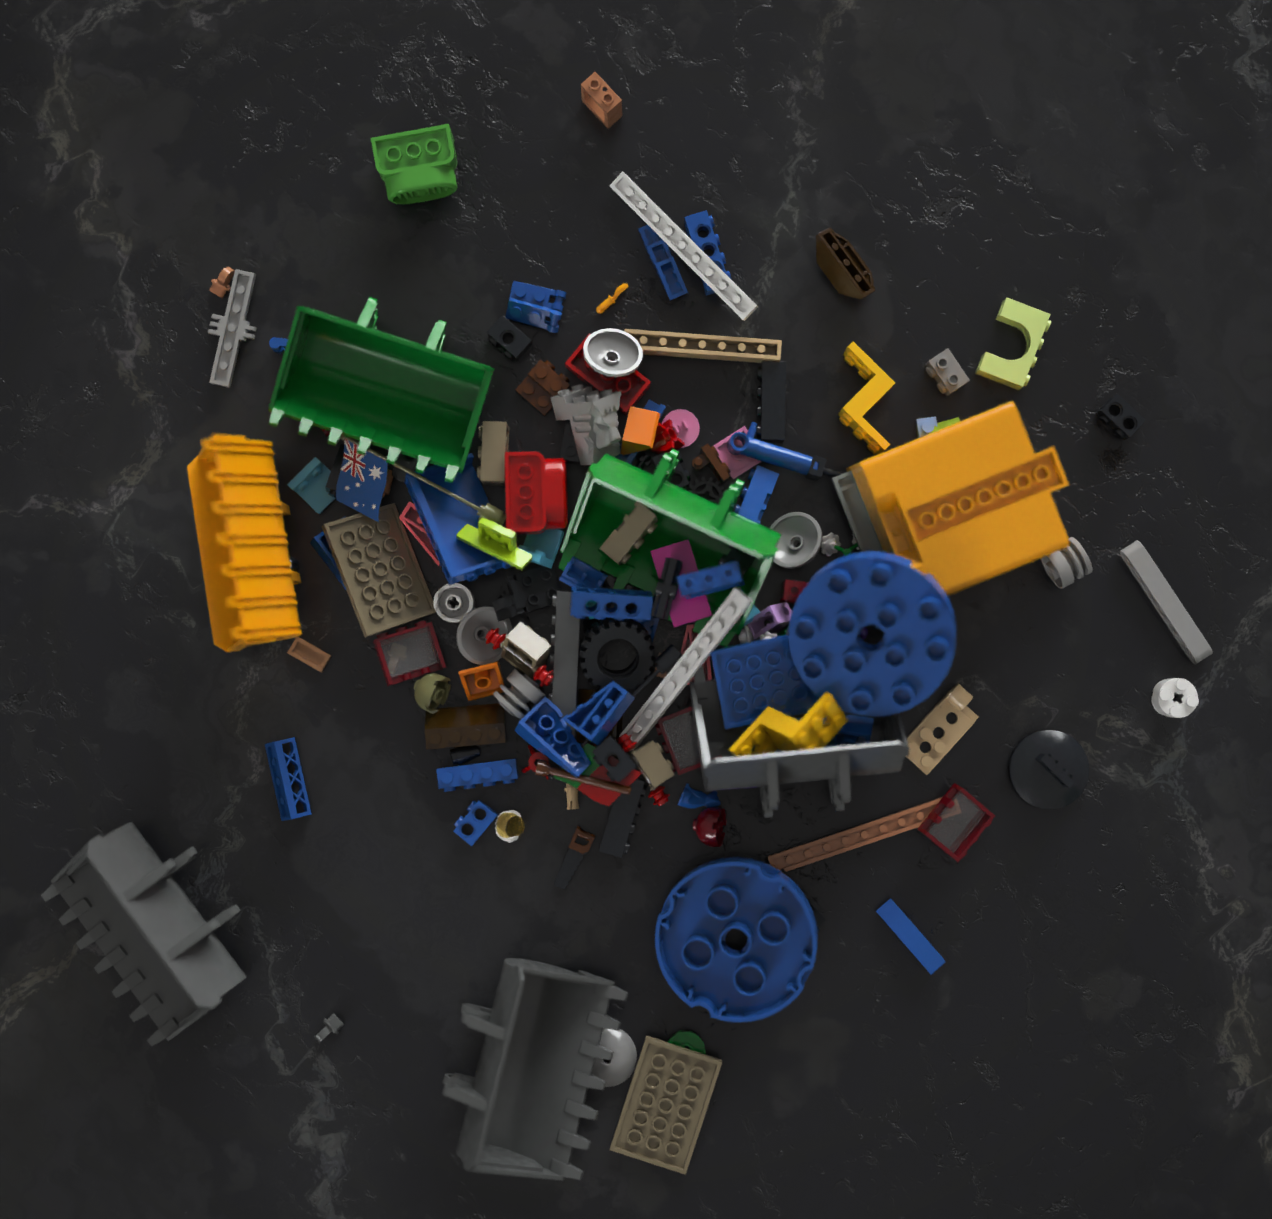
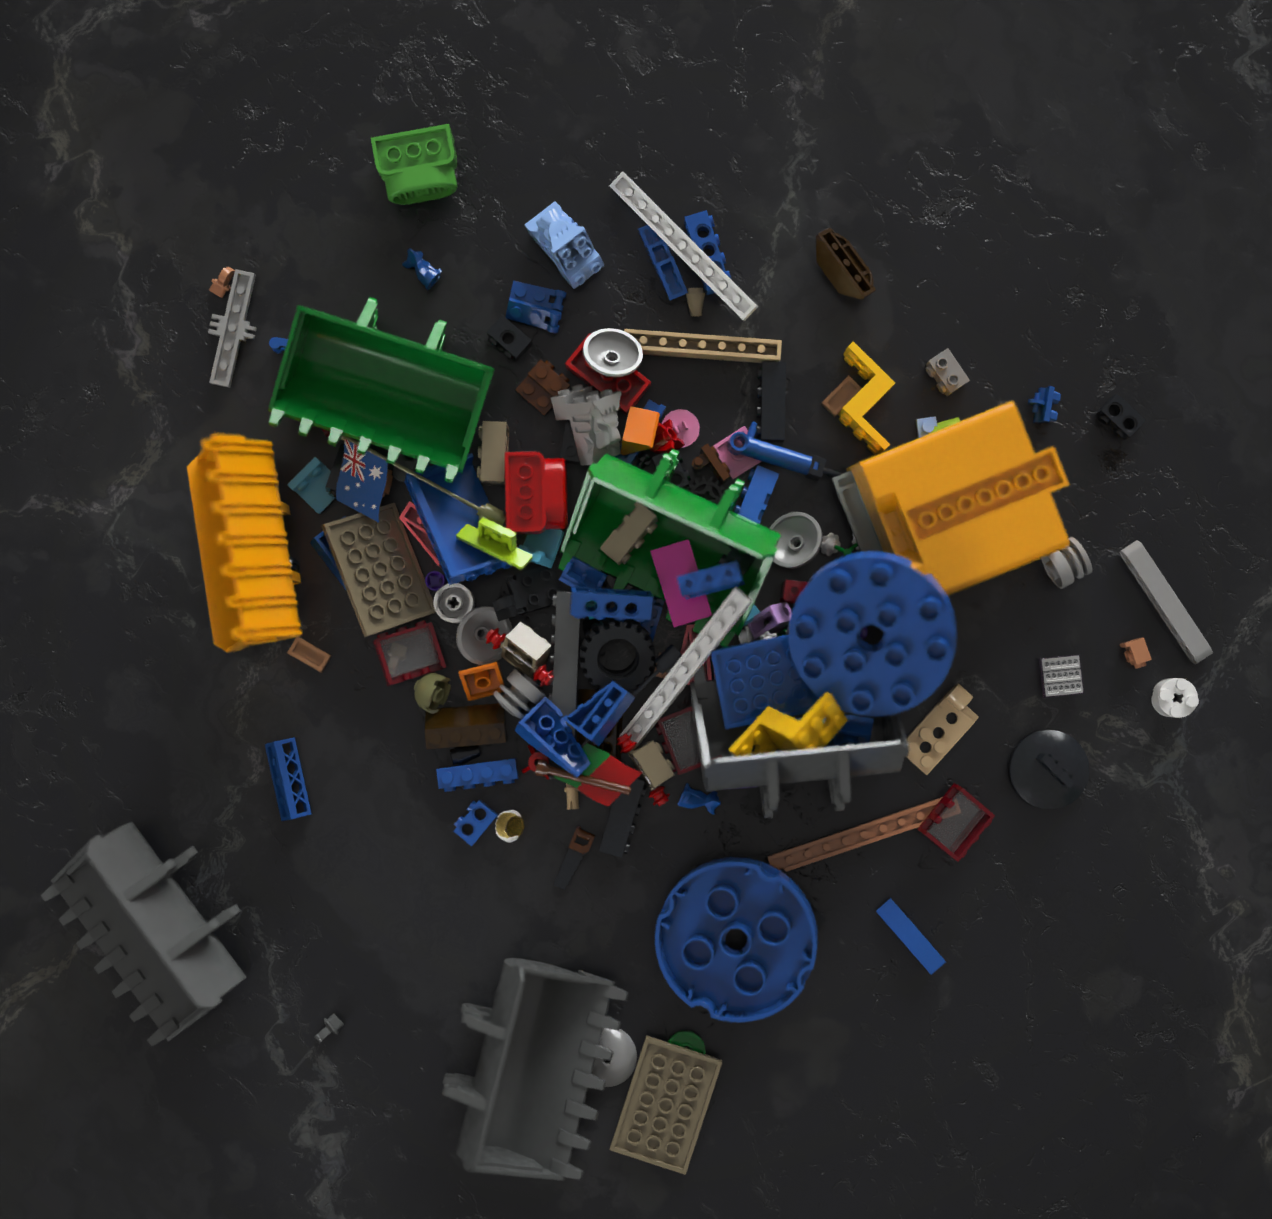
nougat window [581,72,622,128] -> none
black brick [592,736,638,783] -> none
light orange piece [596,283,629,314] -> none
black piece [651,557,683,620] -> none
dark red cylinder [693,807,726,847] -> none
yellowish green arch [975,297,1051,390] -> none
none -> blue animal [402,248,442,290]
none -> dark purple wheel [425,571,447,592]
none -> light blue brick [525,201,605,289]
none -> dark tan cone [686,288,705,316]
none -> medium nougat tile [821,376,862,418]
none -> blue hips [1028,386,1061,423]
none -> light grey tile [1039,654,1084,698]
none -> nougat brick [1120,637,1152,669]

